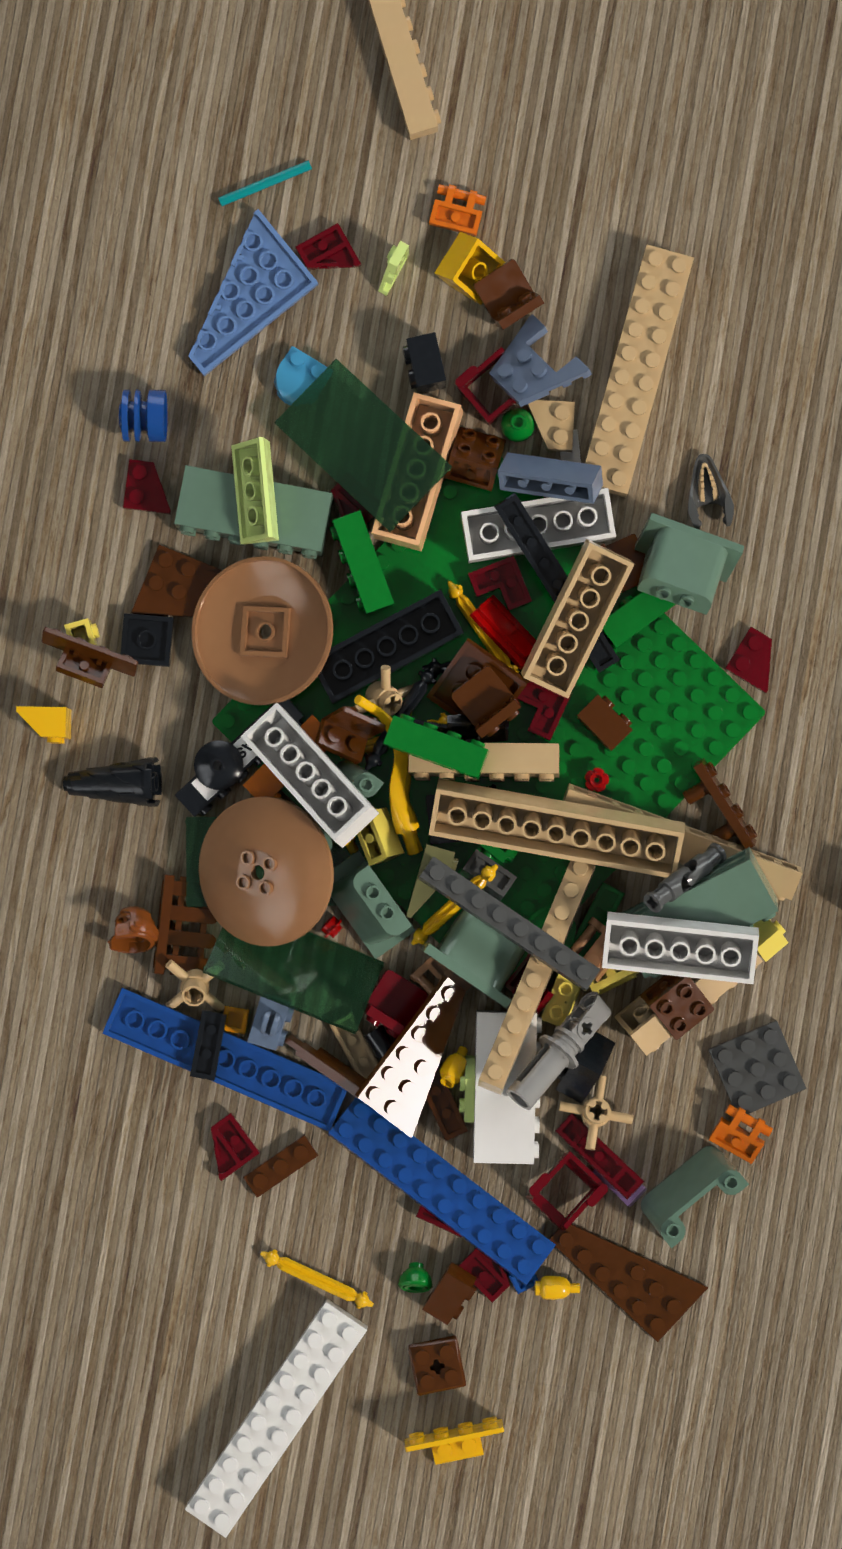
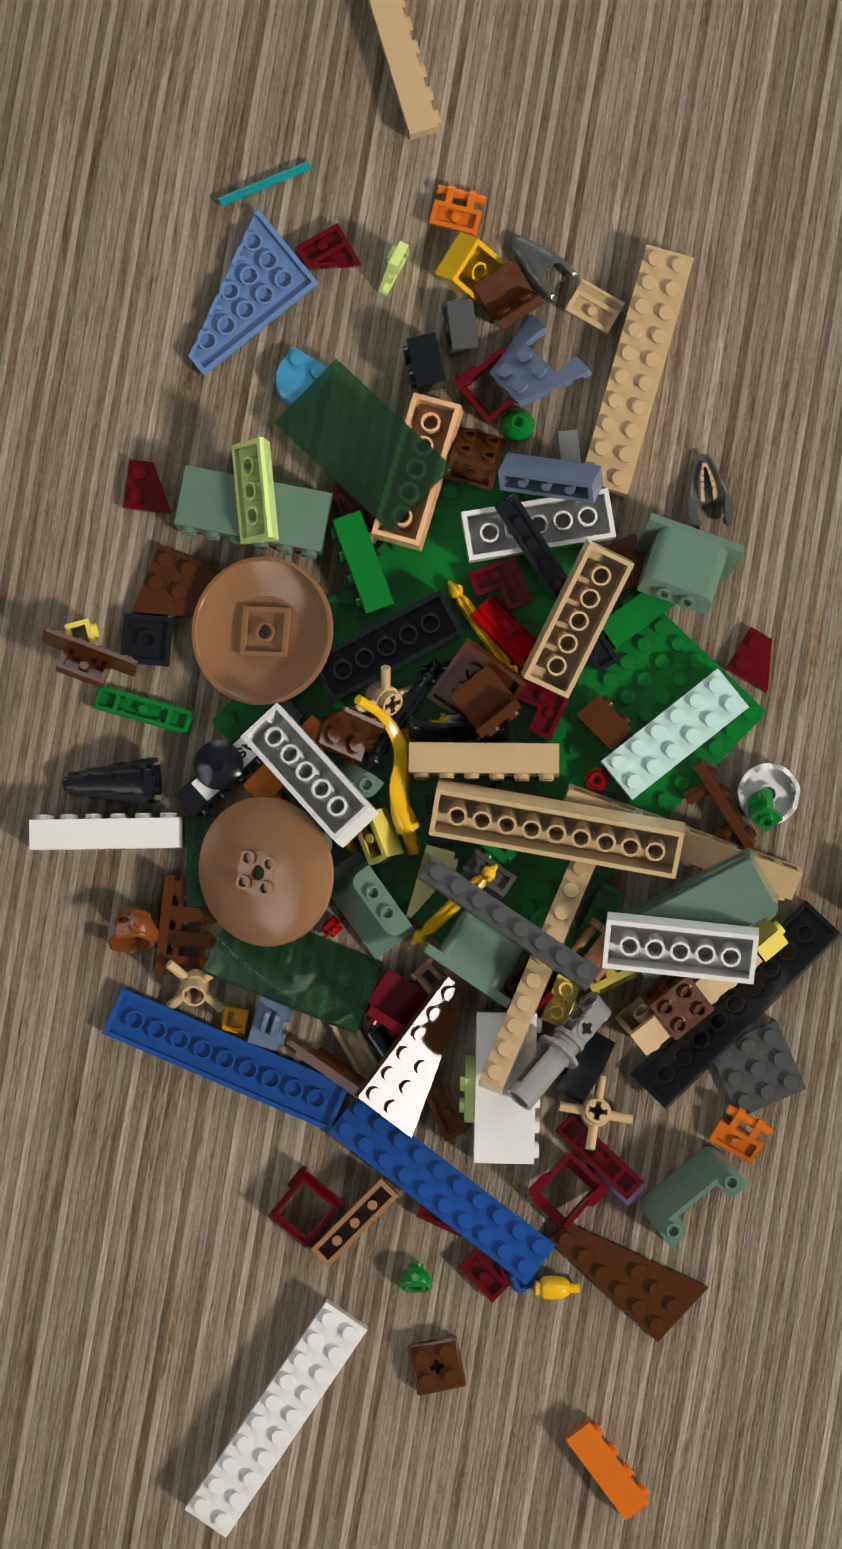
yellow slope [16,706,72,744] -> none
blue wheel [119,390,168,442] -> none
black hinge [190,1010,227,1081] -> none
dark red wing [211,1113,260,1181] -> none
reddish brown plate [243,1134,318,1198] -> none
yellow wheel [260,1249,374,1309] -> none
green brick [383,713,489,780] -> none
yellow bracket [405,1417,504,1465] -> none
reddish brown brick [422,1262,477,1325] -> none
yellow plant [440,1046,468,1088] -> none
tan wing [527,400,575,452] -> none
dark grey piece [644,843,727,913] -> none
none -> white brick [29,813,183,850]
none -> green plate [92,686,194,735]
none -> dark red piece [268,1166,345,1248]
none -> medium nougat brick [311,1176,399,1267]
none -> dark grey hinge [441,299,479,354]
none -> dark grey animal [509,235,578,303]
none -> tan plate [565,279,625,335]
none -> orange brick [565,1419,650,1521]
none -> light aqua brick [600,669,749,801]
none -> black plate [631,900,842,1110]
none -> white plate [737,763,800,824]
none -> green bracket [747,786,783,831]

